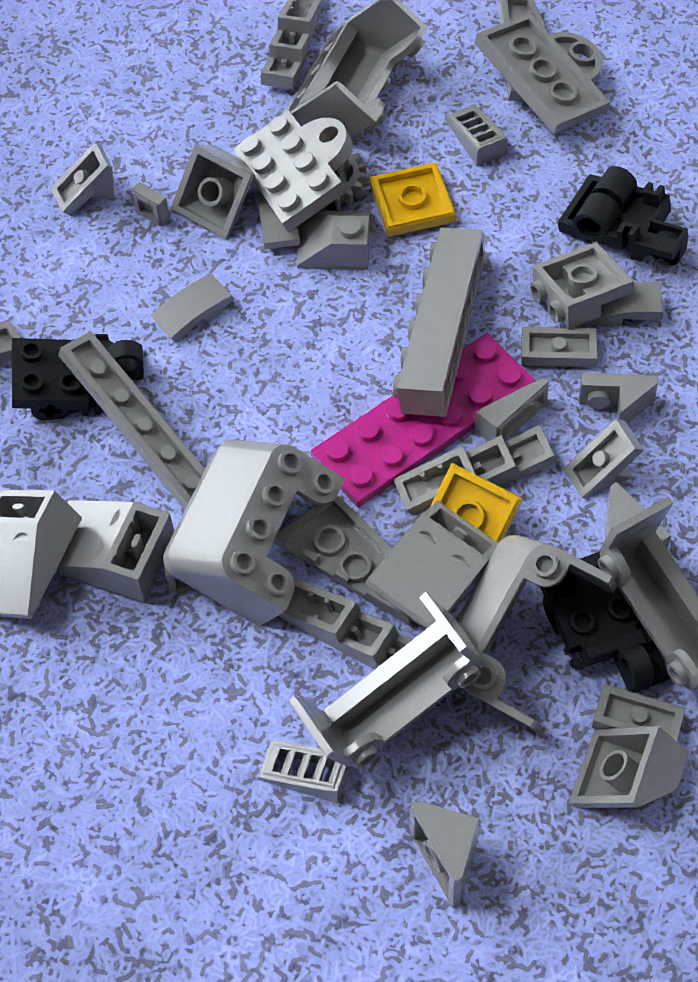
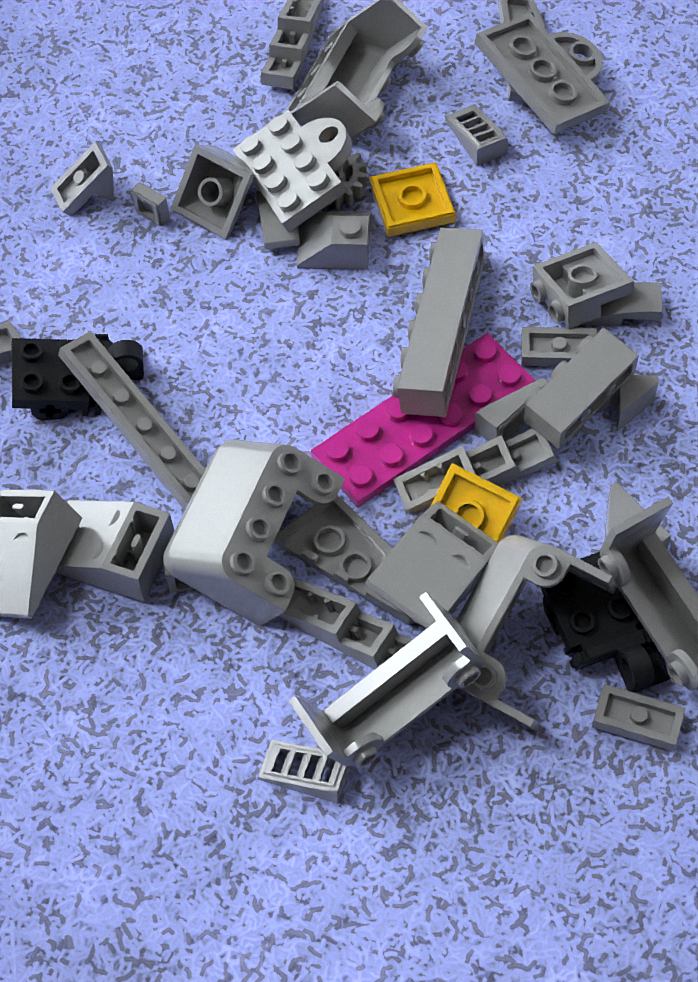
light grey slope [150,274,235,342] -> none
light grey slope [410,801,479,908] -> none
black plate [558,166,688,266] -> none
light grey slope [564,419,644,498] -> none
light grey slope [569,726,690,808] -> none
none -> light grey brick [524,327,639,449]

